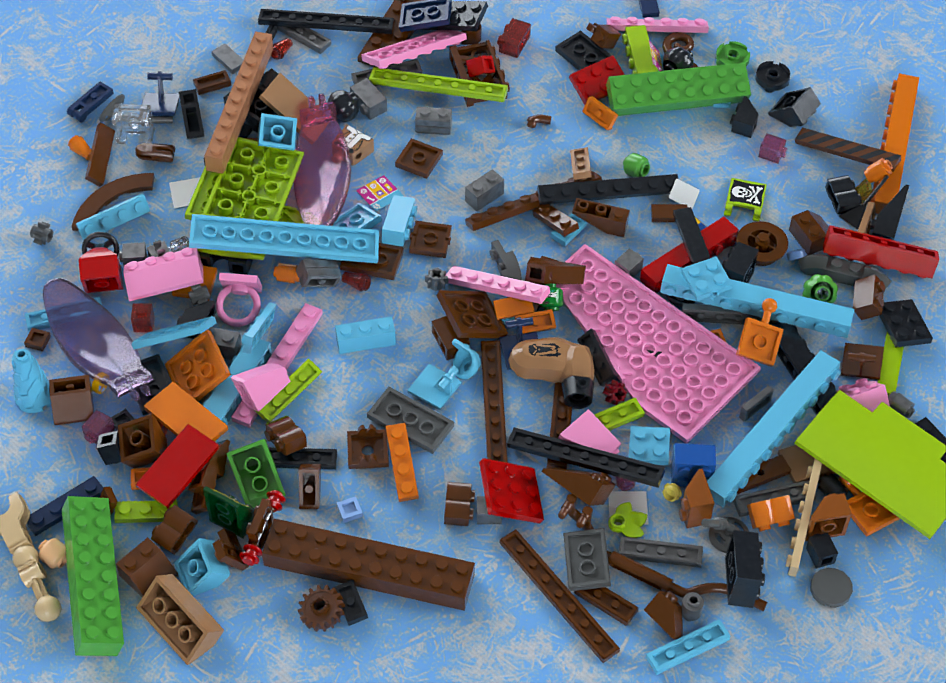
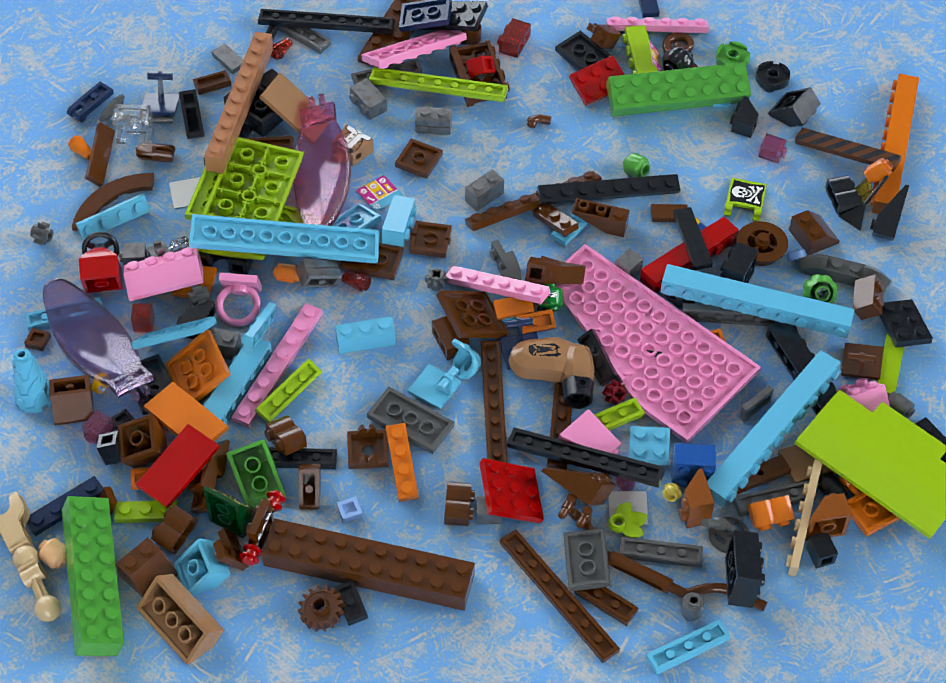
bright pink slope [231,362,291,412] -> none
medium azure slope [257,113,297,151] -> none
black plant [327,90,359,122] -> none
medium nougat plate [570,147,592,180] -> none
orange plate [582,96,618,130] -> none
reddish brown slope [644,591,683,639] -> none
white sticker [669,179,700,209] -> none
medium azure plate [681,256,732,301] -> none
orange plate [736,298,784,367] -> none
dark grey tile [810,568,853,608] -> none
red brick [823,225,940,279] -> none
medium nougat tile [857,202,876,234] -> none

